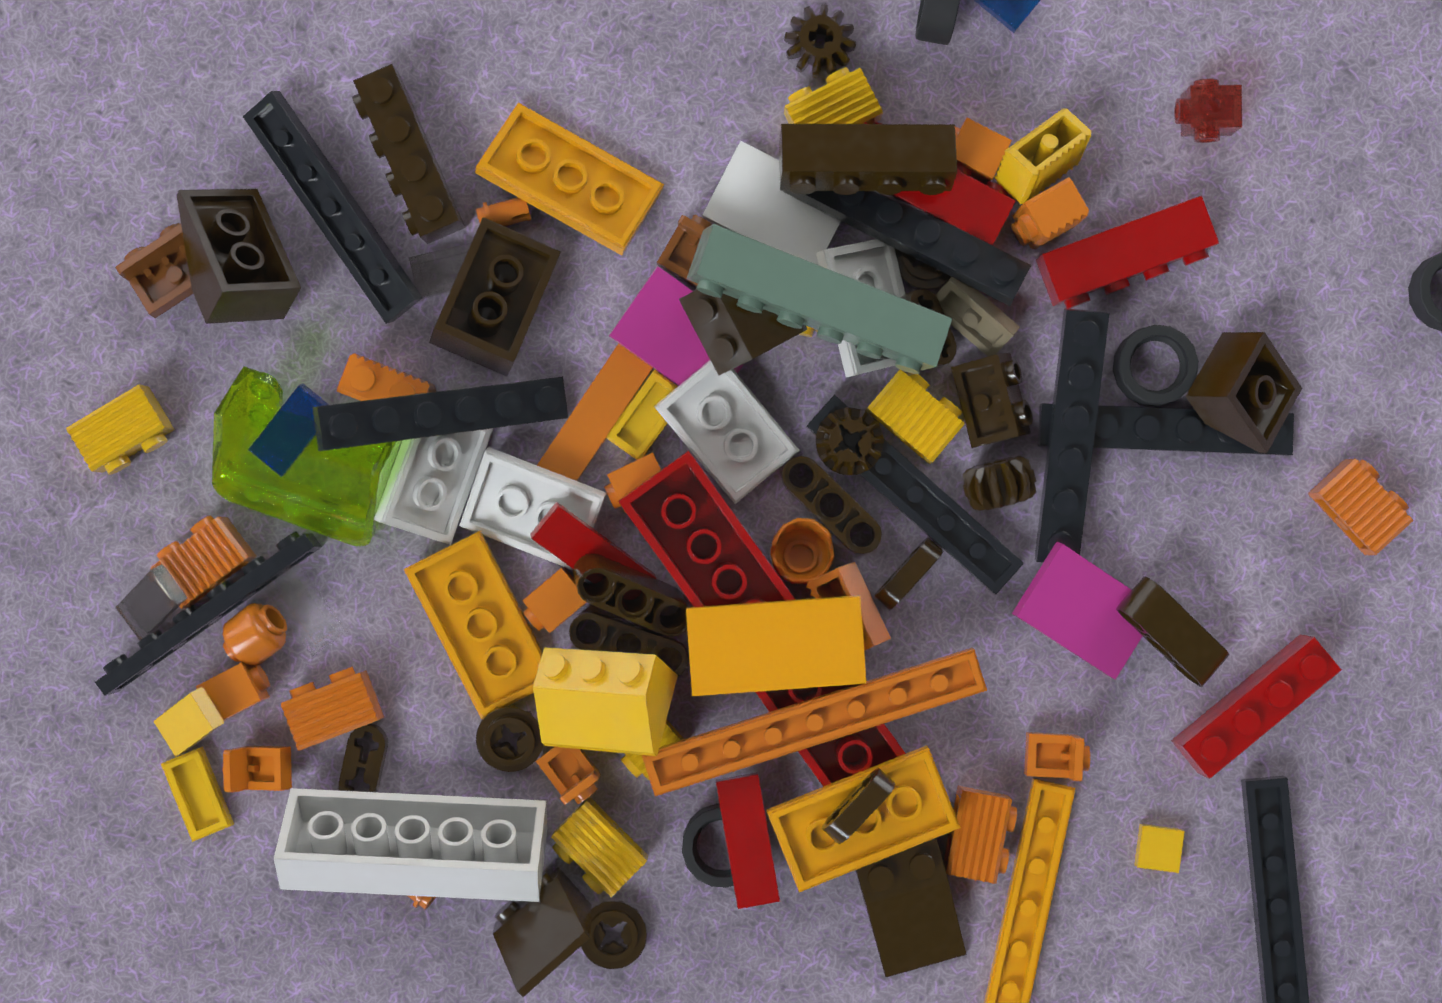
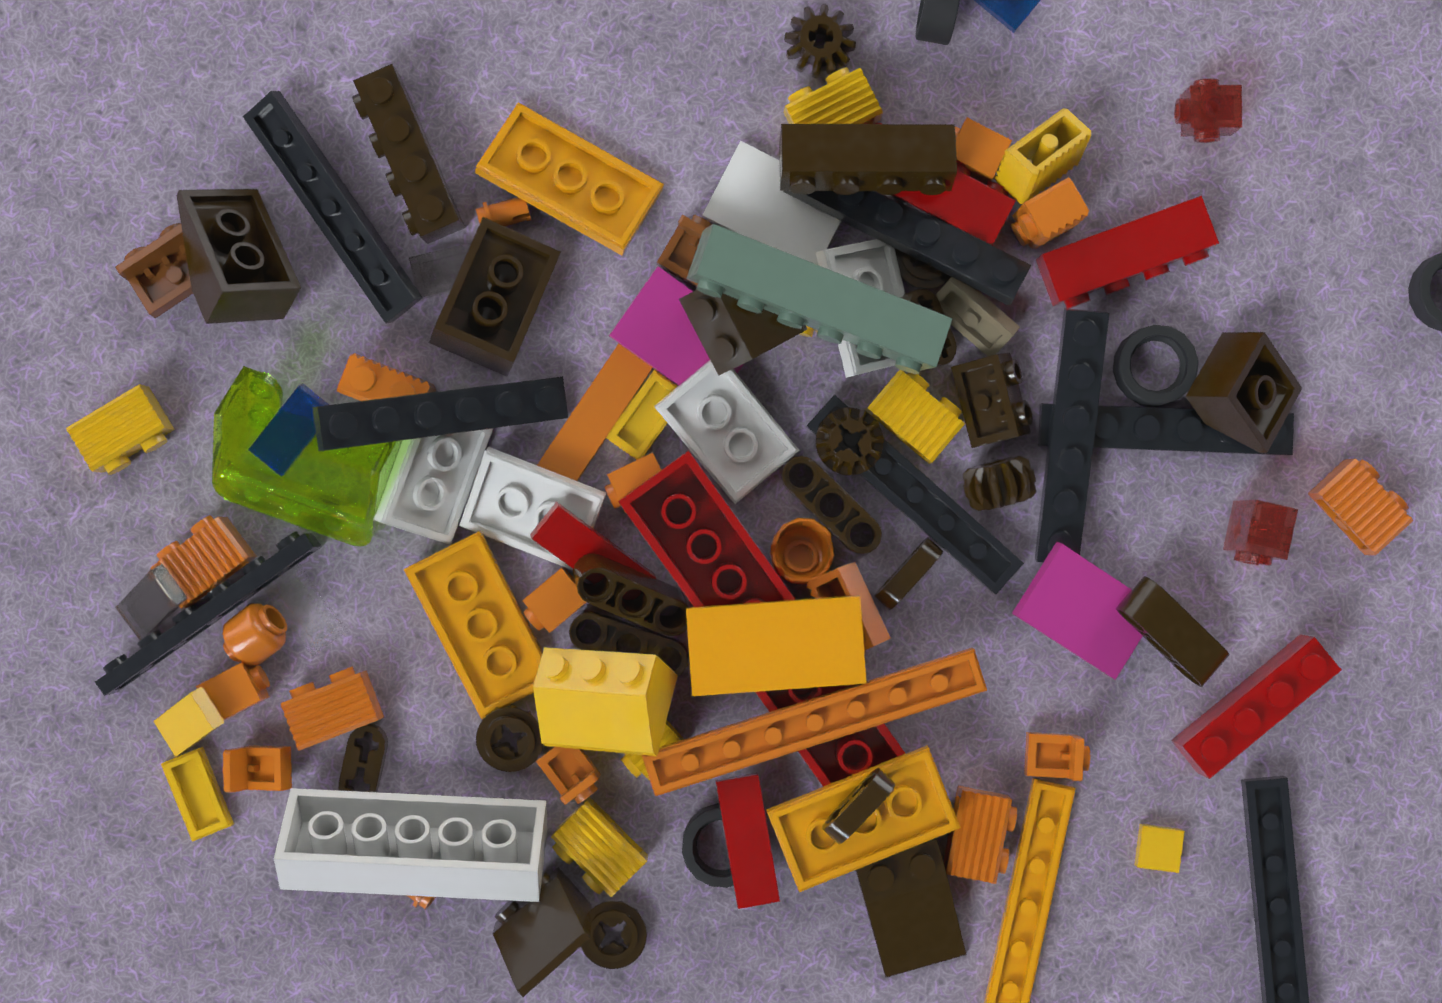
none -> clear red brick [1223,499,1298,566]

